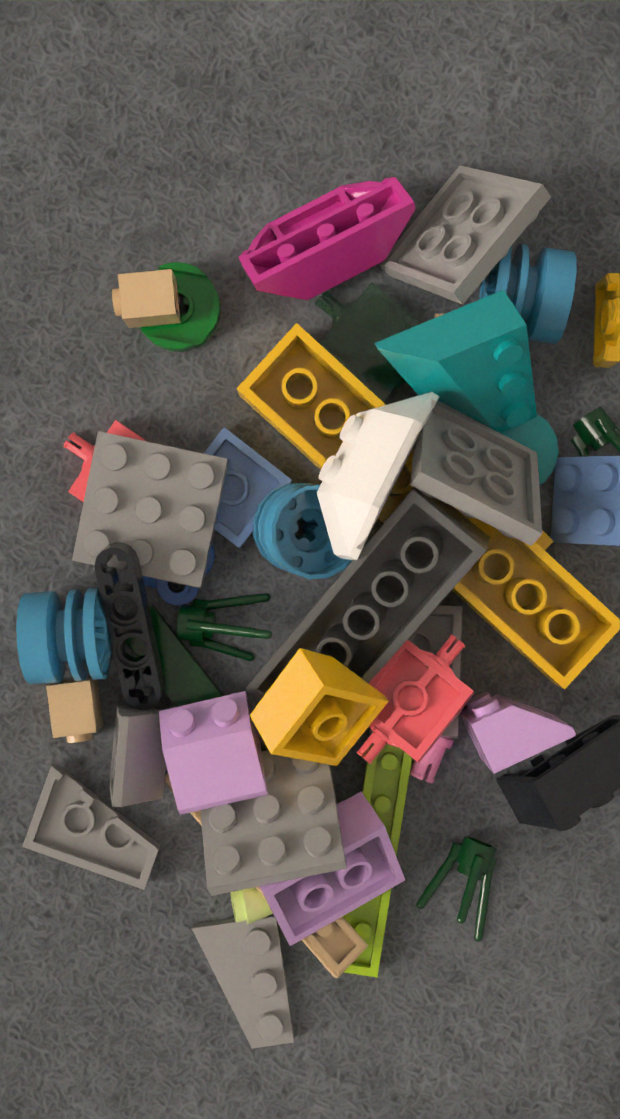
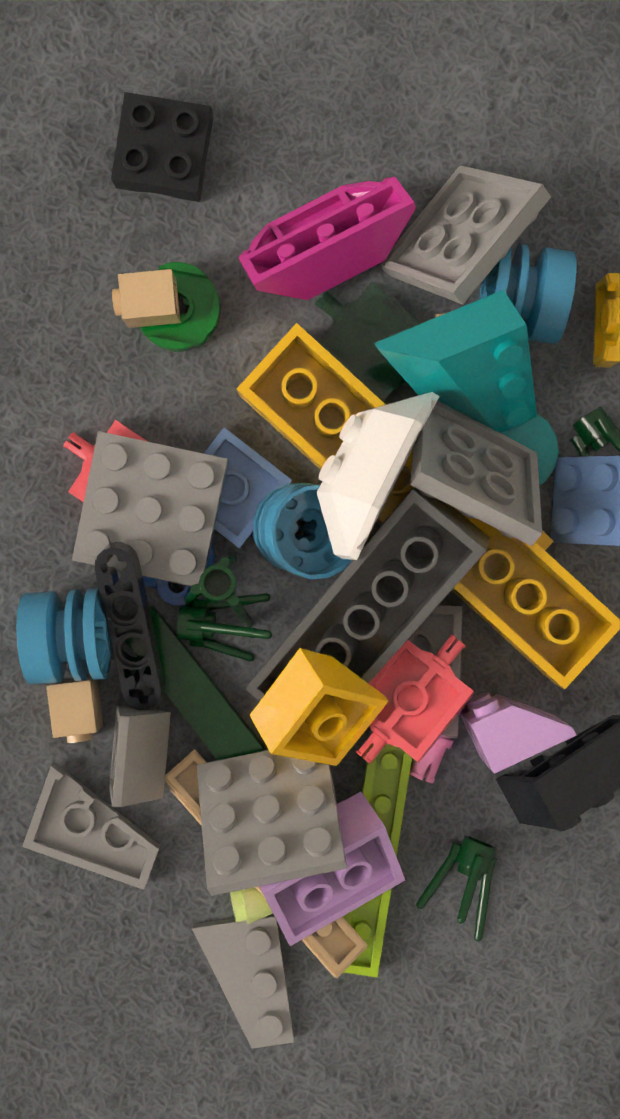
lavender slope [159,691,268,815] -> none
none -> black brick [111,92,214,202]
none -> dark green plant [184,554,254,627]

